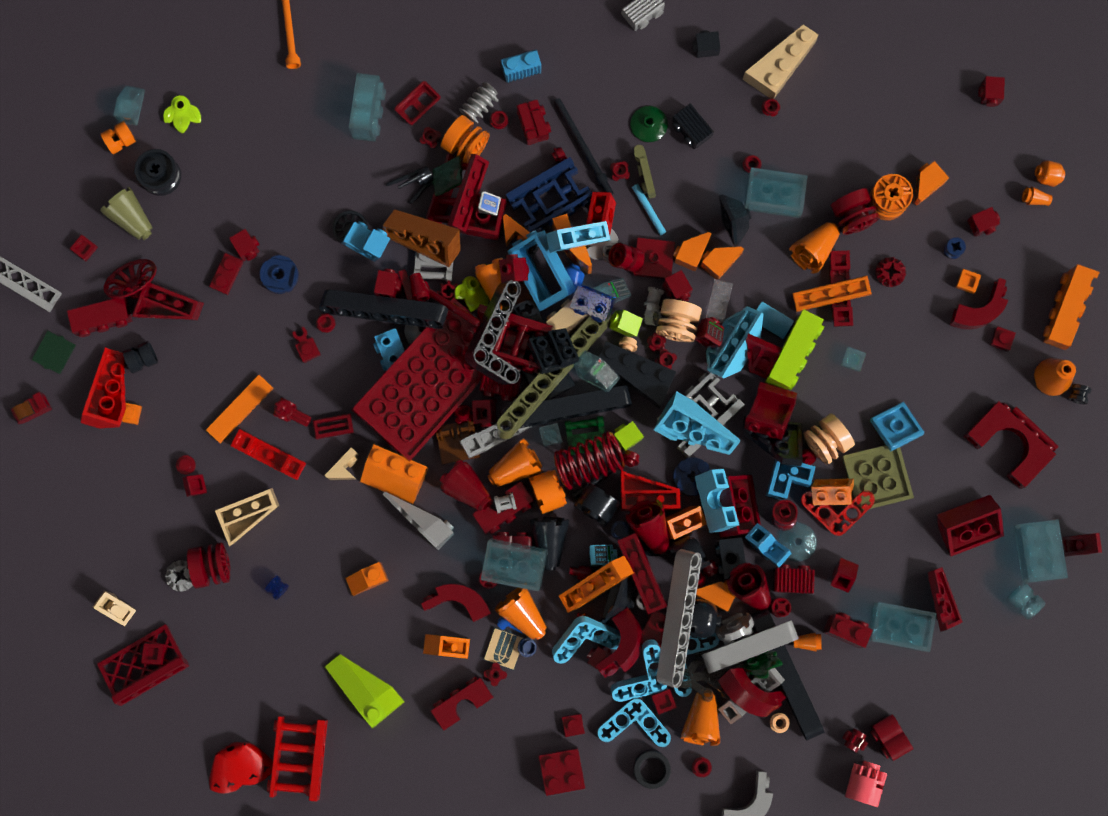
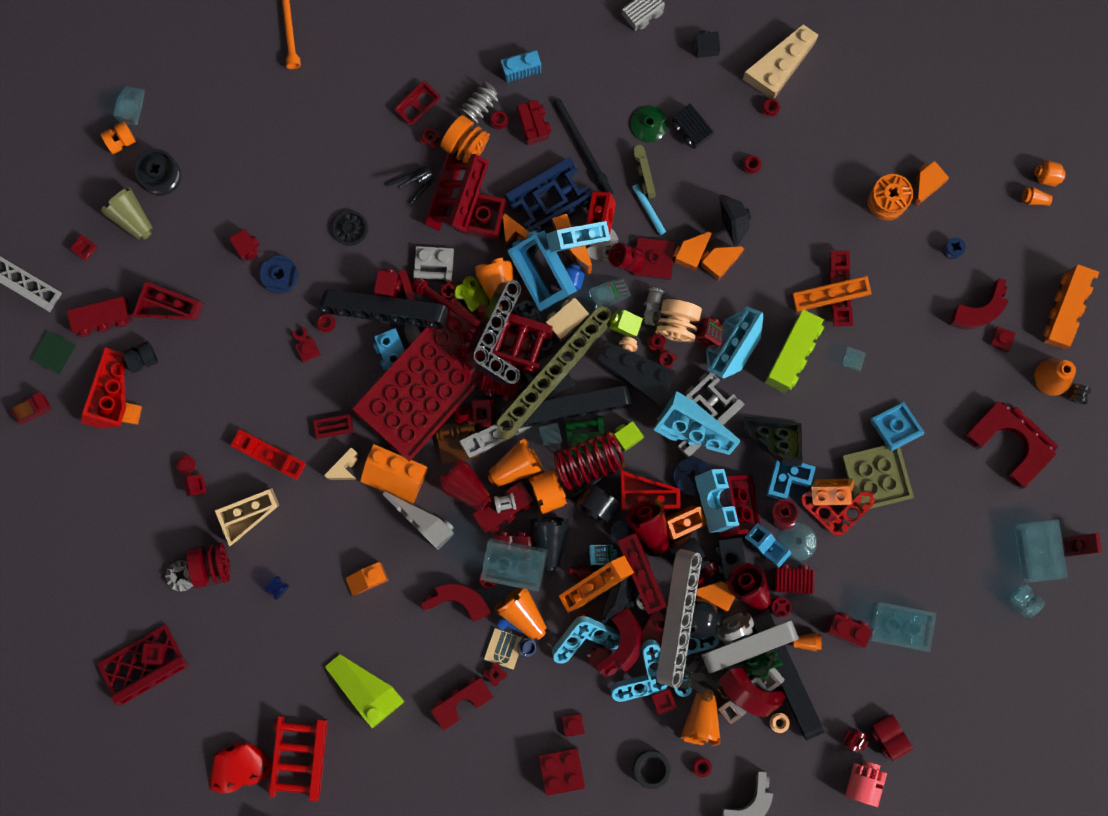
tan slope [93,591,136,626] -> none
dark red wheel [103,259,157,299] -> none
lime plate [163,95,201,133] -> none
orange tile [206,375,274,444] -> none
dark red plate [209,253,244,296] -> none
dark red axle [272,397,311,427] -> none
dark azure brick [341,221,390,262] -> none
clear light blue brick [349,73,386,142] -> none
dark orange wedge [383,209,460,267] -> none
dark red cone [409,273,430,302] -> none
orange slope [423,634,470,659] -> none
clear green piece [432,156,463,197] -> none
slope [478,191,501,216] -> none
dark red brick [499,254,529,283] -> none
black slope [527,328,580,374] -> none
dark red plate [552,146,567,163] -> none
clear blue brick [570,284,616,322] -> none
clear light blue slope [574,350,620,392] -> none
medium azure beam [598,698,671,747] -> none
dark red plate [610,161,630,181] -> none
dark red plate [622,450,640,467] -> none
dark red brick [663,270,693,302] -> none
clear slope [705,279,733,323] -> none
clear light blue brick [744,167,808,218] -> none
dark red panel [745,382,797,440] -> none
dark red wing [746,333,782,379] -> none
medium azure slope [757,302,794,339] -> none
orange cone [789,222,840,274] -> none
dark red plate [802,449,816,465] -> none
light nougat wheel [803,413,855,465] -> none
dark red wheel [830,188,880,235] -> none
dark red brick [830,558,859,593] -> none
dark red gear [875,257,906,287] -> none
dark red wing [928,567,963,632] -> none
dark red slope [937,495,1004,556] -> none
orange plate [956,269,981,294] -> none
dark red brick [967,207,1000,237] -> none
dark red brick [978,76,1005,107] -> none

